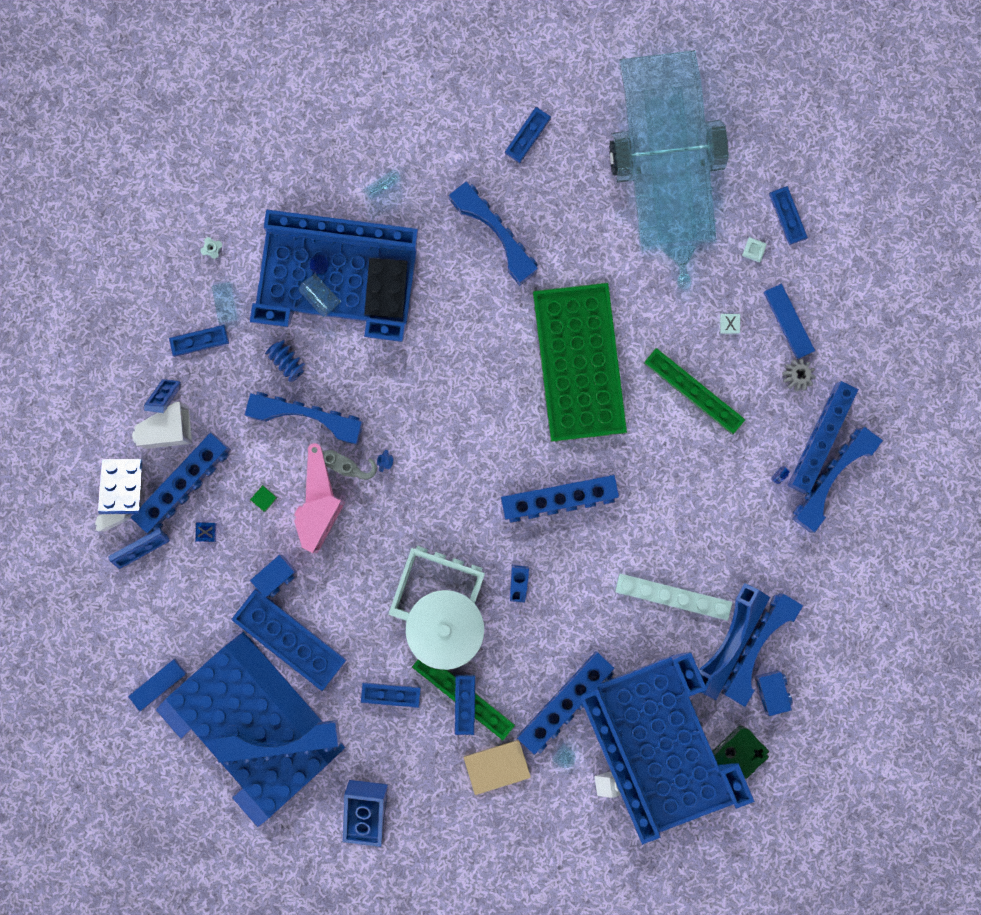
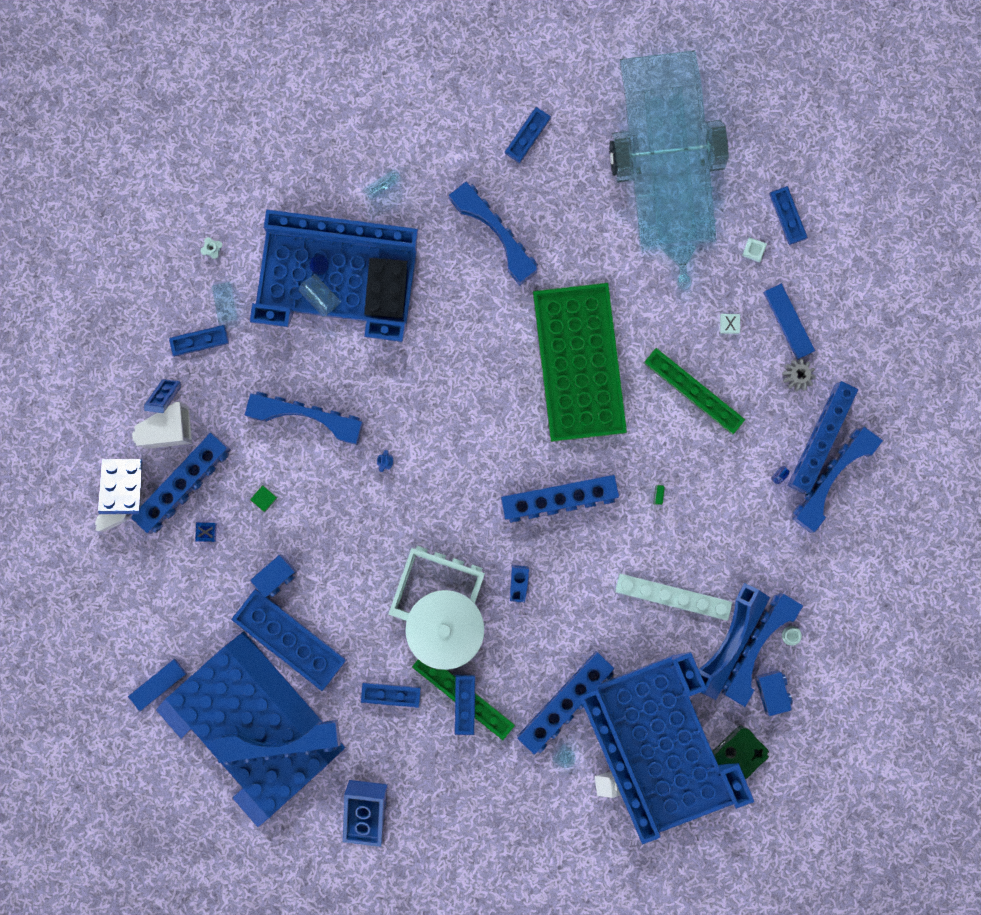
blue tile [108,528,170,569] -> none
blue piece [265,340,306,382] -> none
bright pink slope [294,443,377,553] -> none
tan tile [463,739,531,795] -> none
none -> green tile [653,485,665,505]
none -> light aqua plate [782,626,802,646]

